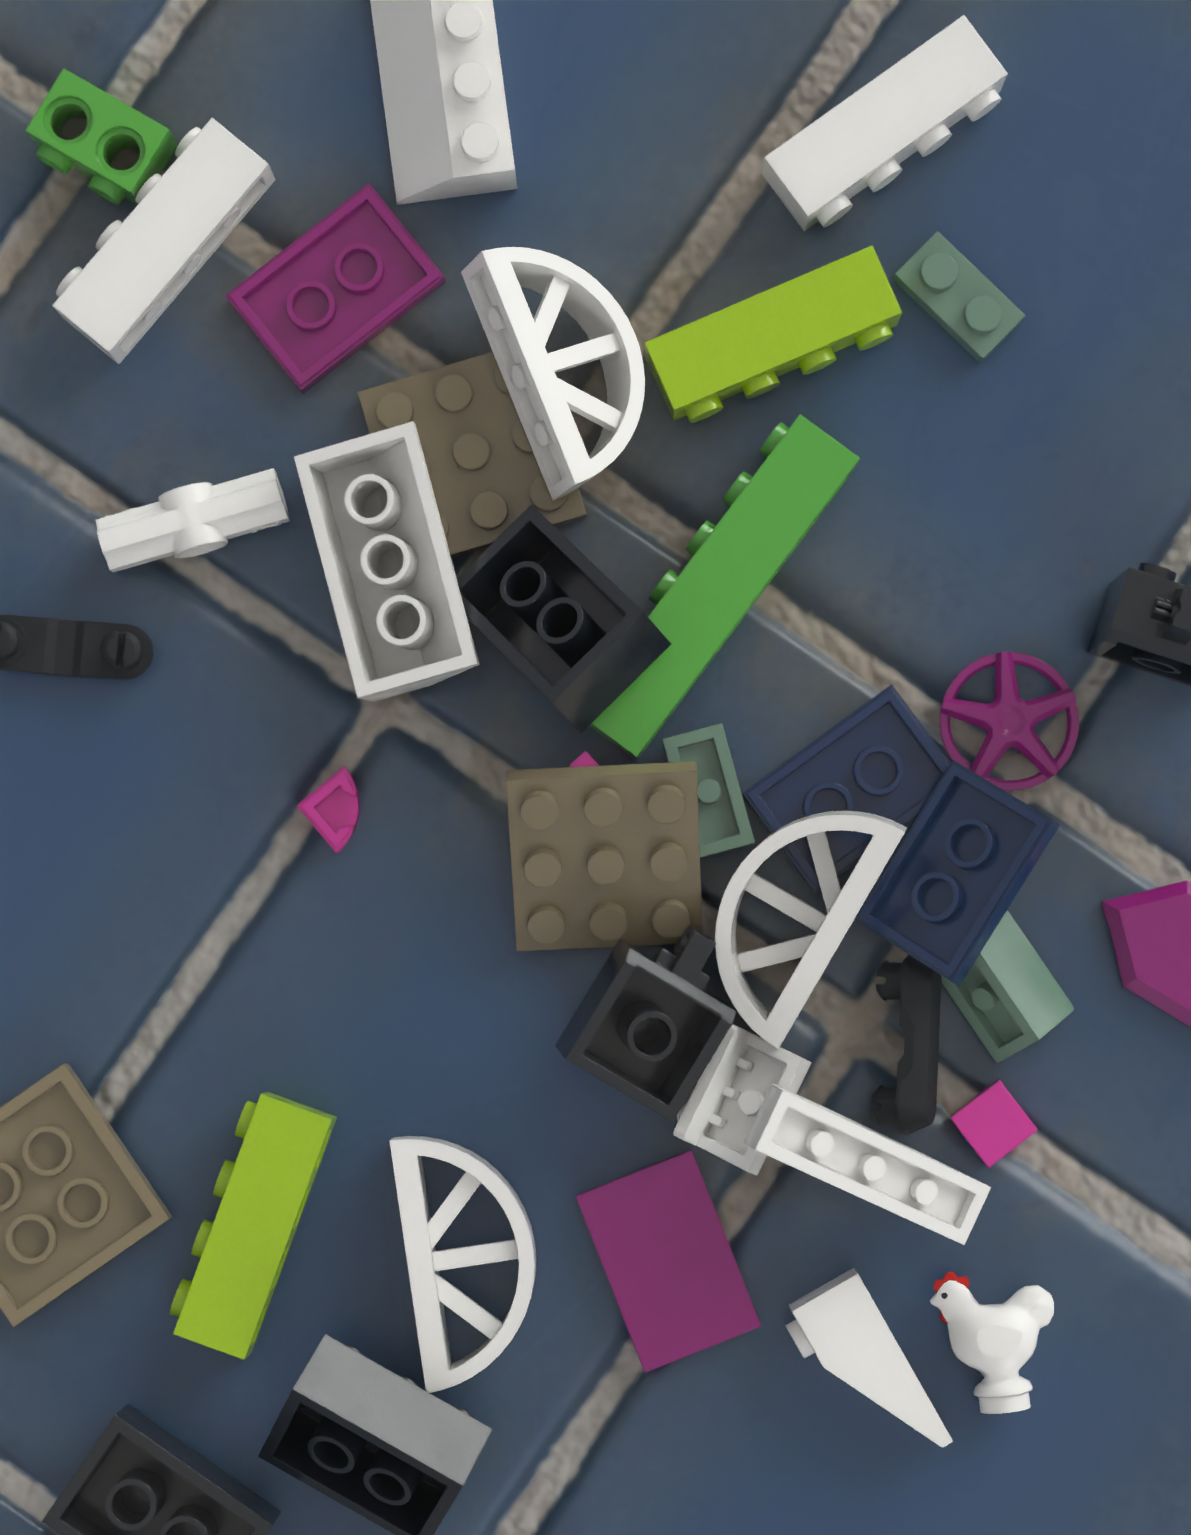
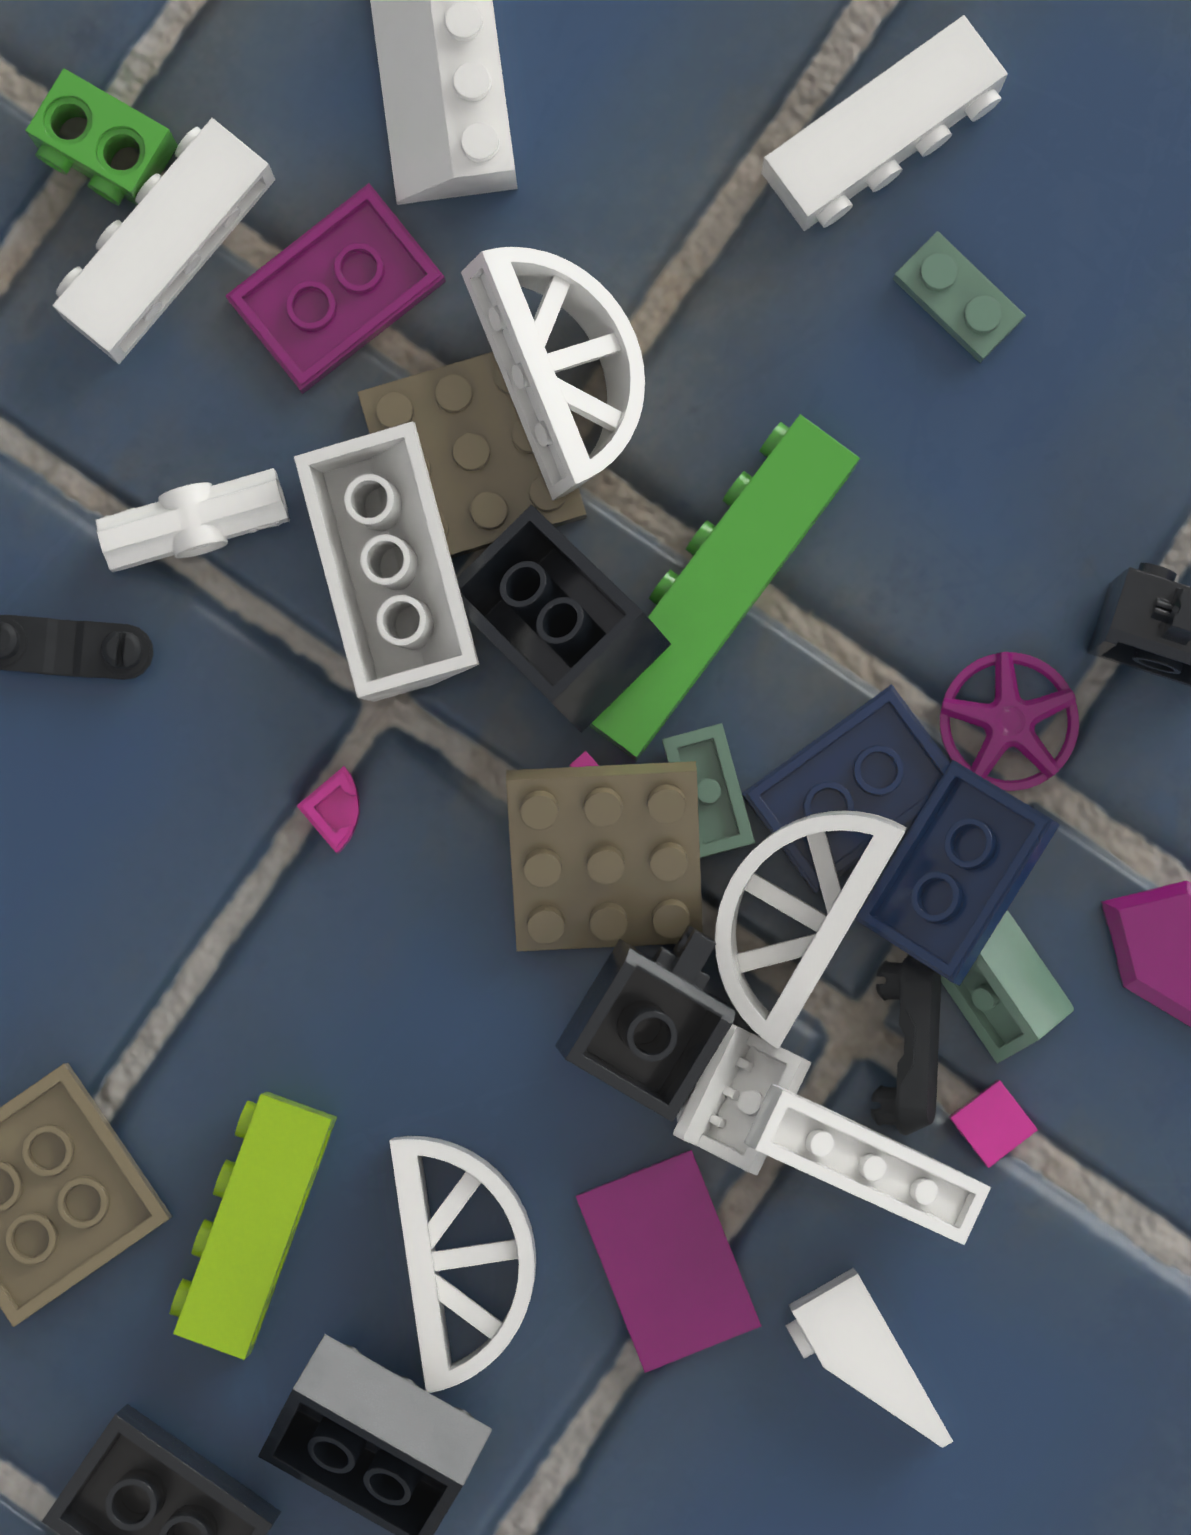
lime brick [644,245,902,423] -> none
white animal [930,1271,1054,1414] -> none

